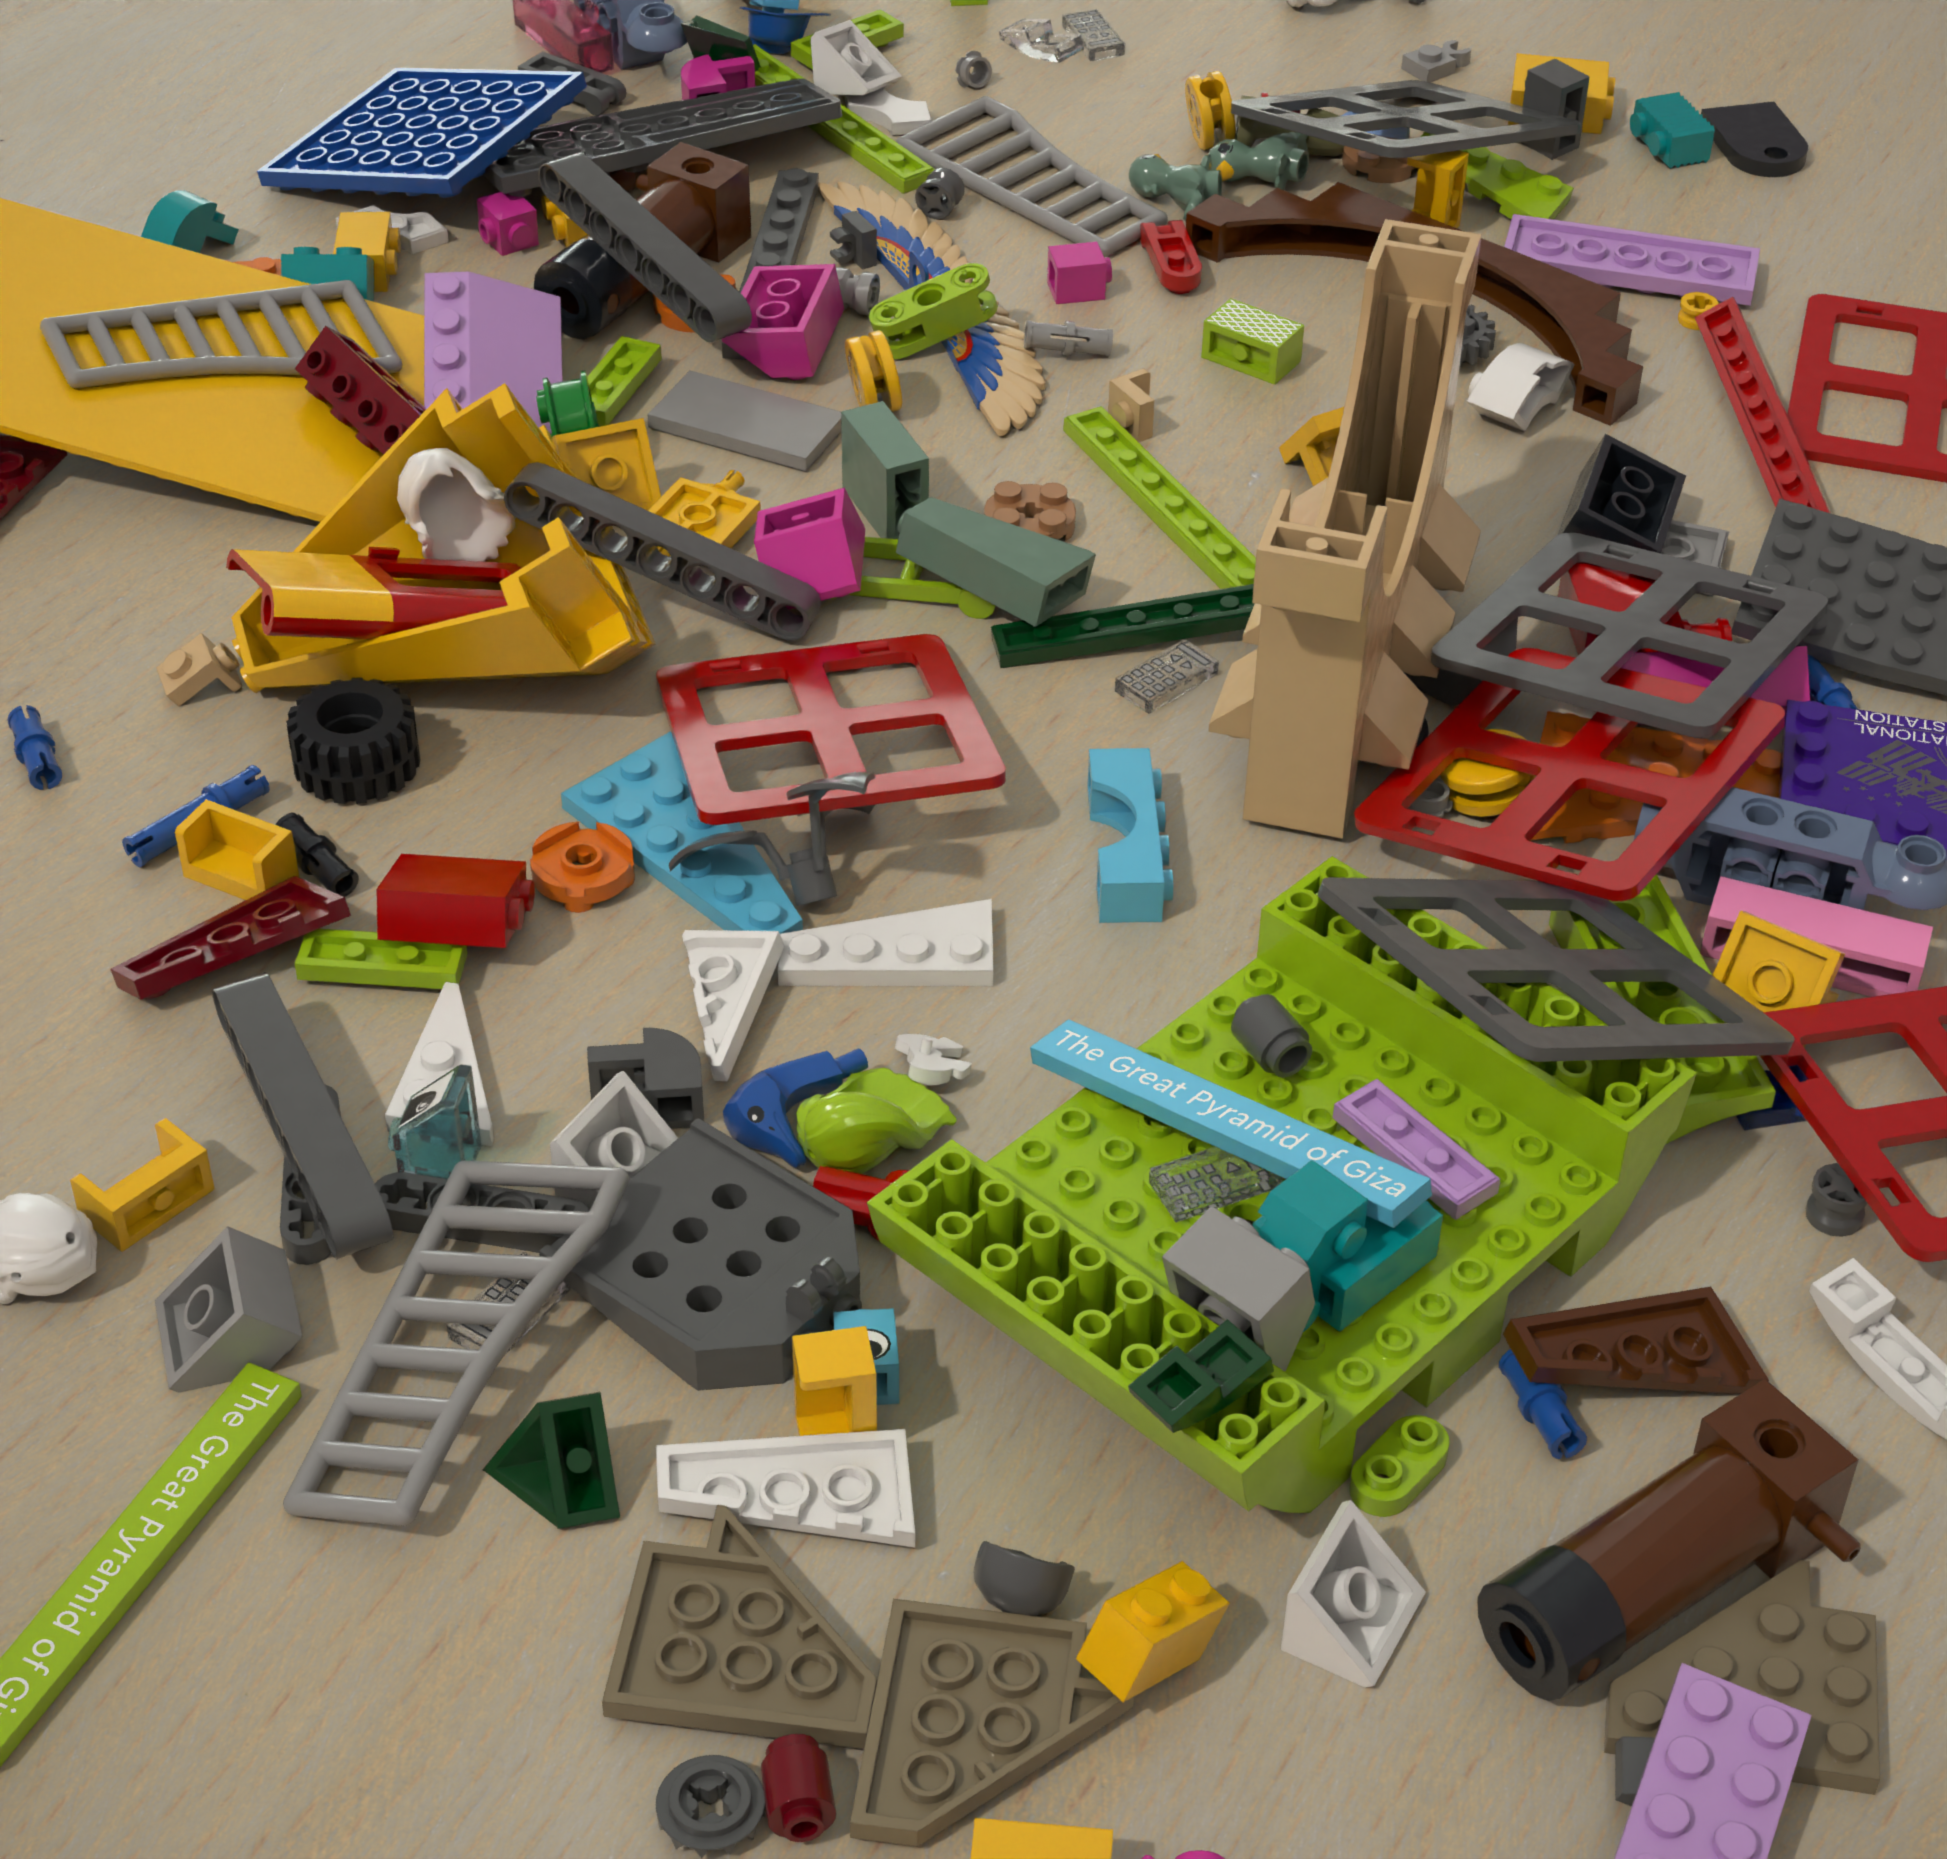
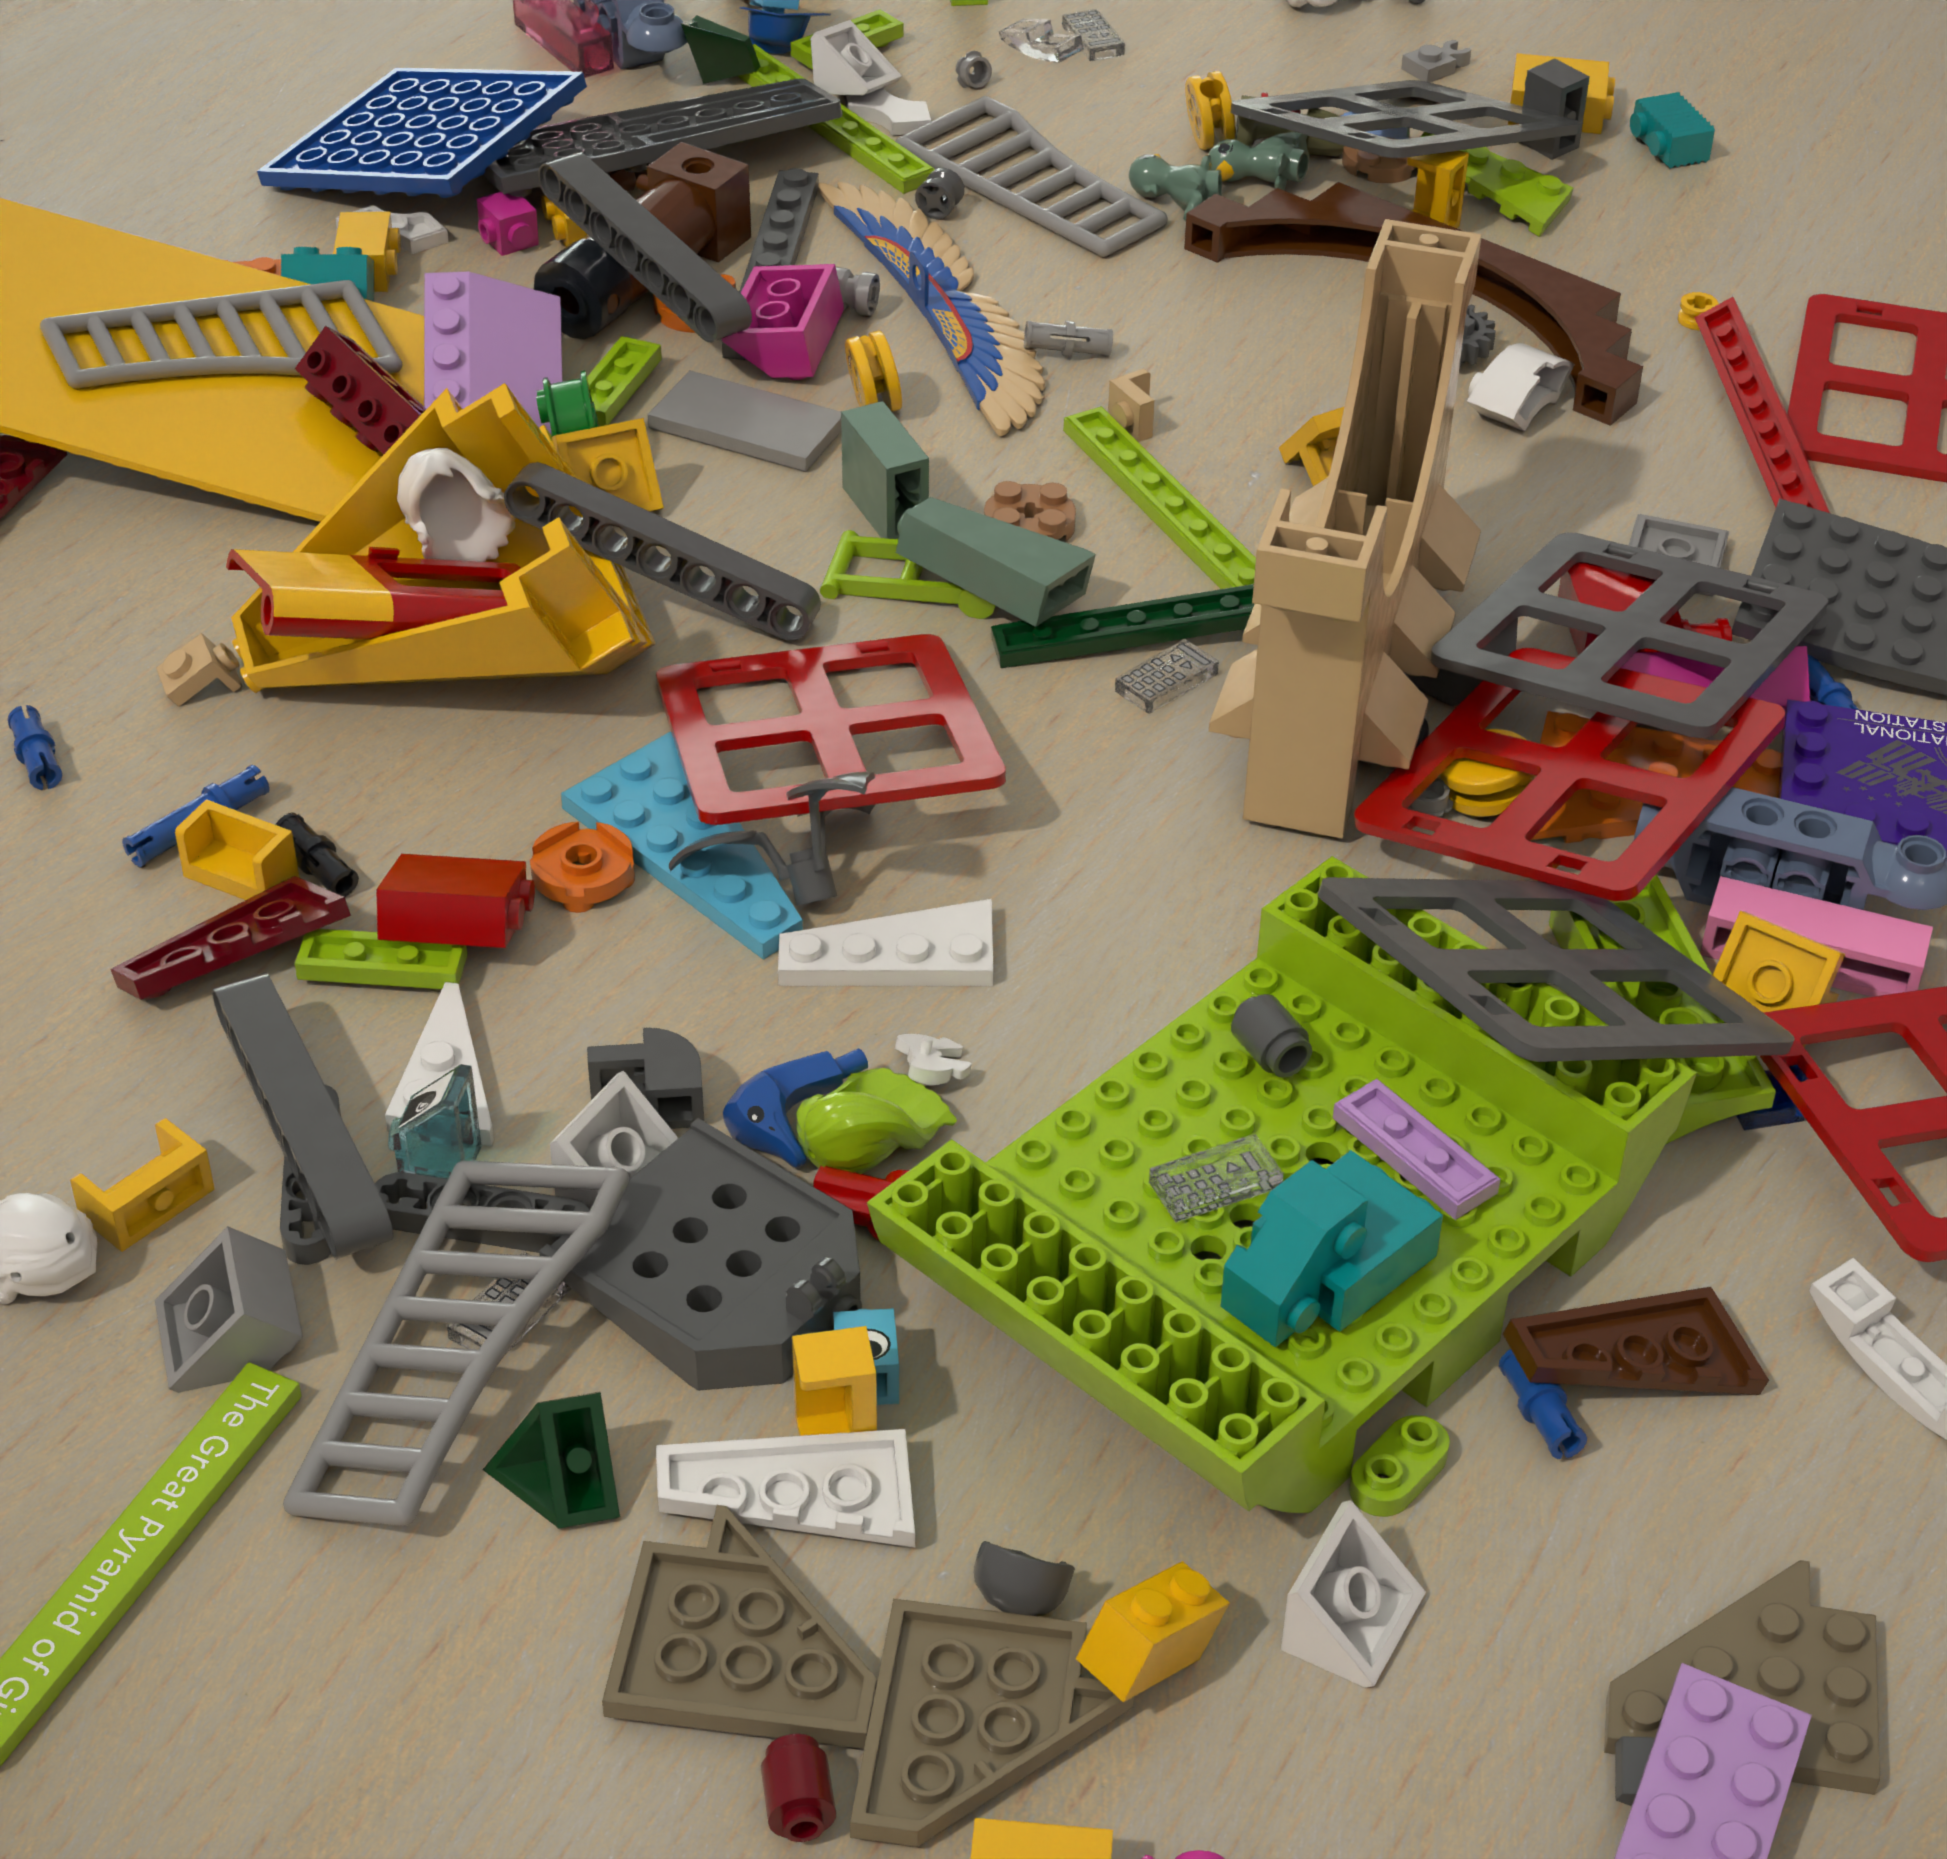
teal brick [141,190,239,253] -> none
black tyre [286,678,420,804] -> none
dark grey plate [518,51,627,116] -> none
yellow plate [648,470,761,557] -> none
dark grey gear [656,1755,765,1858] -> none
dark pink brick [681,54,755,100] -> none
white wing [682,930,785,1081] -> none
dark pink slope [754,487,866,610] -> none
dark grey tile [830,211,877,270] -> none
lime piece [869,263,998,359] -> none
medium azure tile [1030,1019,1432,1228] -> none
dark pink brick [1047,241,1112,304] -> none
medium azure arch [1087,748,1173,923] -> none
dark green slope [1128,1319,1274,1433] -> none
red plate [1140,220,1202,294] -> none
light grey slope [1162,1206,1315,1371] -> none
lime panel [1201,298,1304,385] -> none
reddish brown piece [1477,1379,1861,1701] -> none
lavender plate [1504,214,1760,306] -> none
black slope [1558,434,1686,553] -> none
black tile [1701,101,1808,177] -> none
dark grey wheel [1805,1163,1867,1237] -> none

